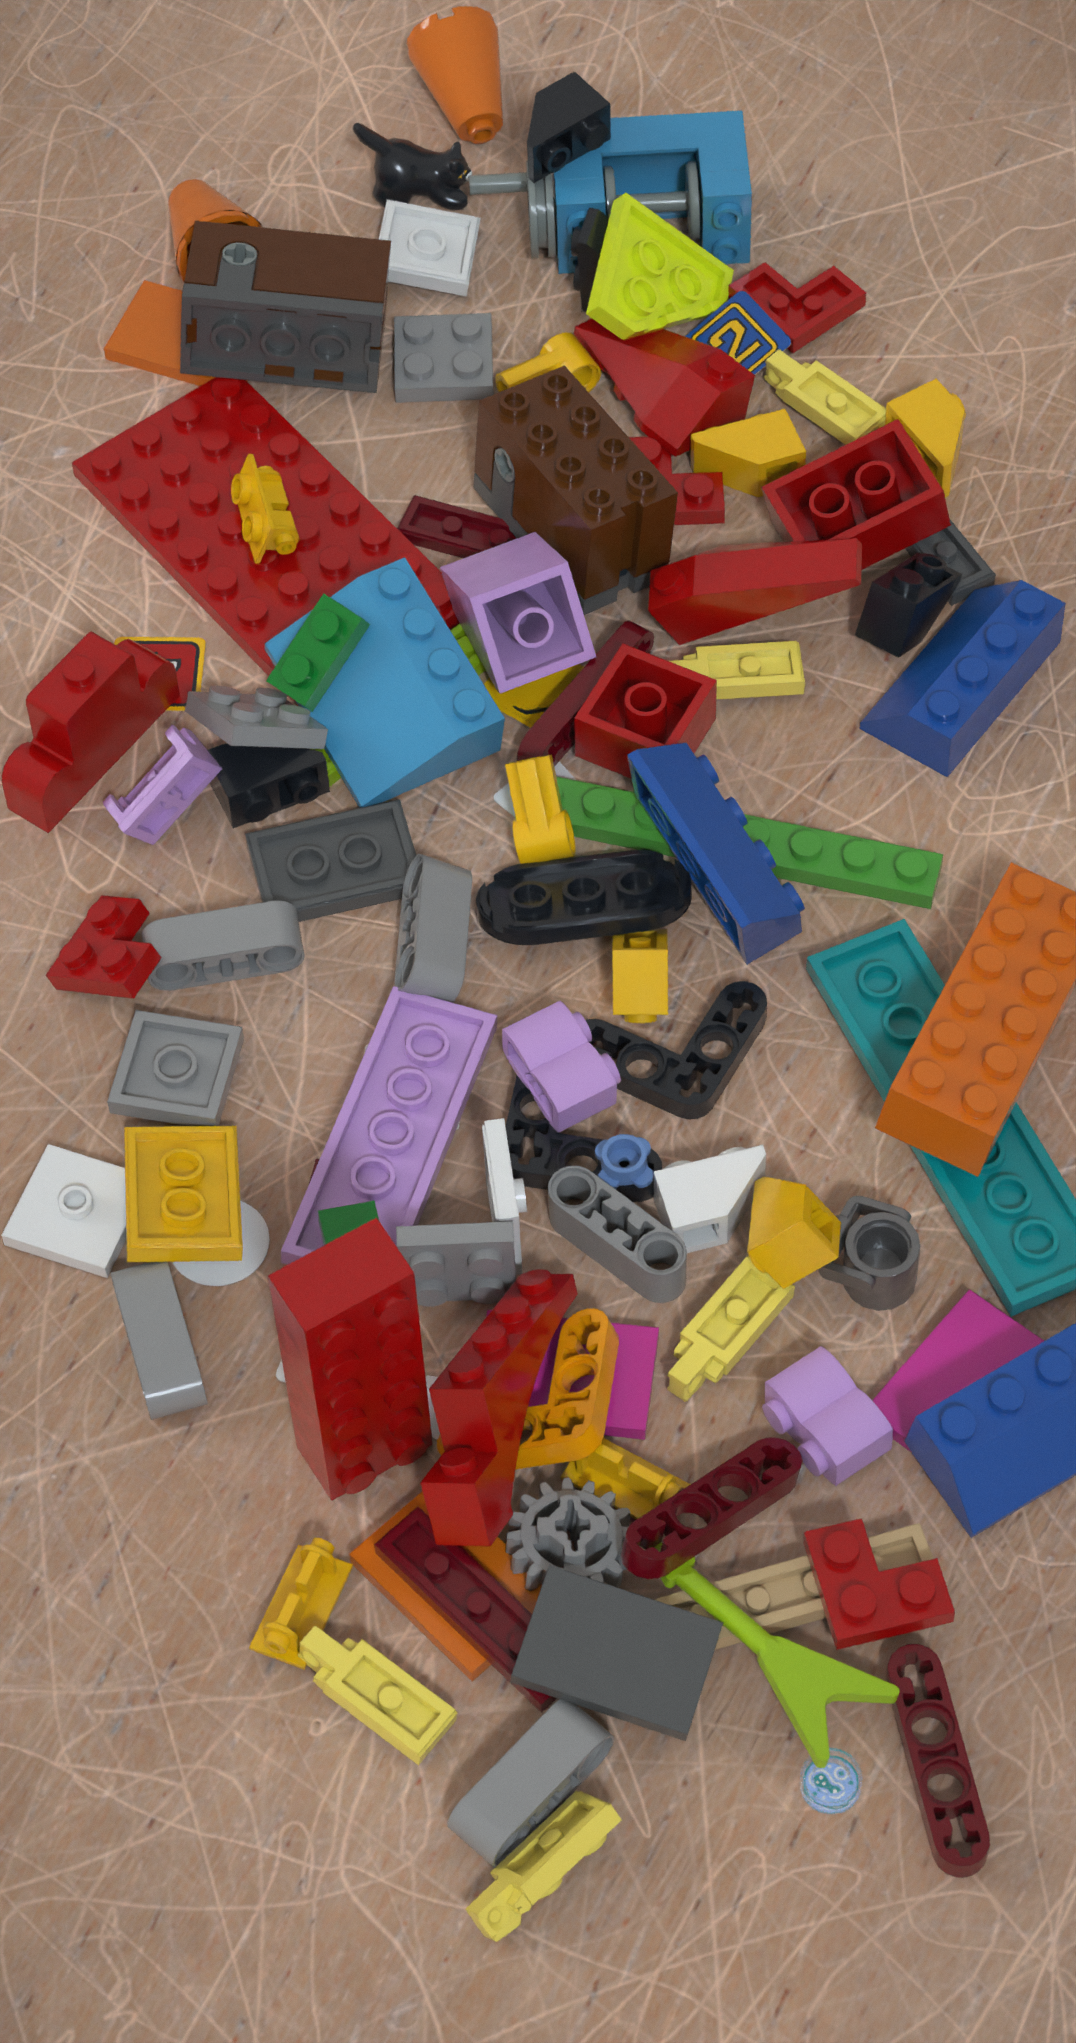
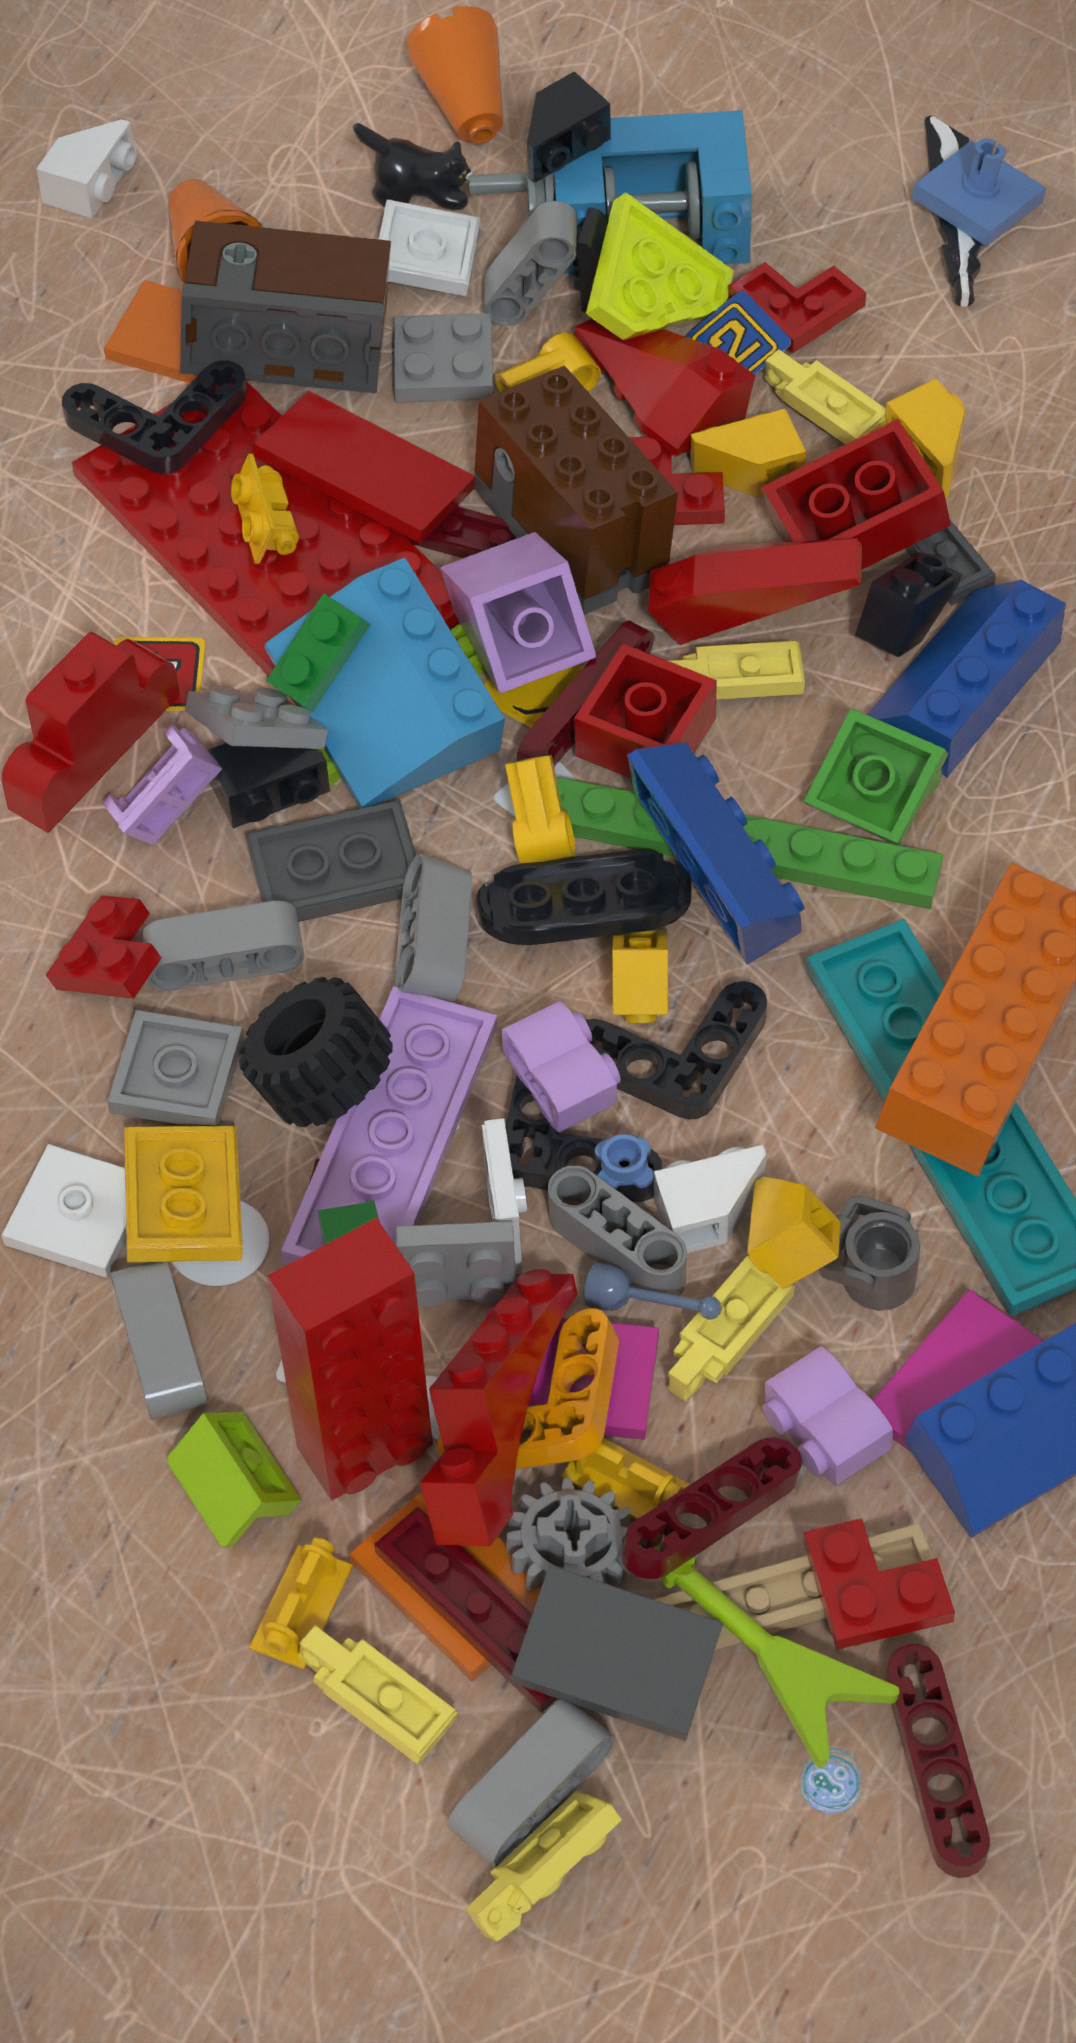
none -> white slope [36,119,137,219]
none -> black beam [62,360,247,474]
none -> lime panel [167,1412,302,1547]
none -> black tyre [239,977,393,1127]
none -> red tile [252,391,476,544]
none -> light grey beam [484,201,577,325]
none -> sand blue hinge [584,1262,722,1320]
none -> bright green slope [803,708,948,845]
none -> medium blue tile [911,138,1046,247]
none -> black sword [925,116,982,307]

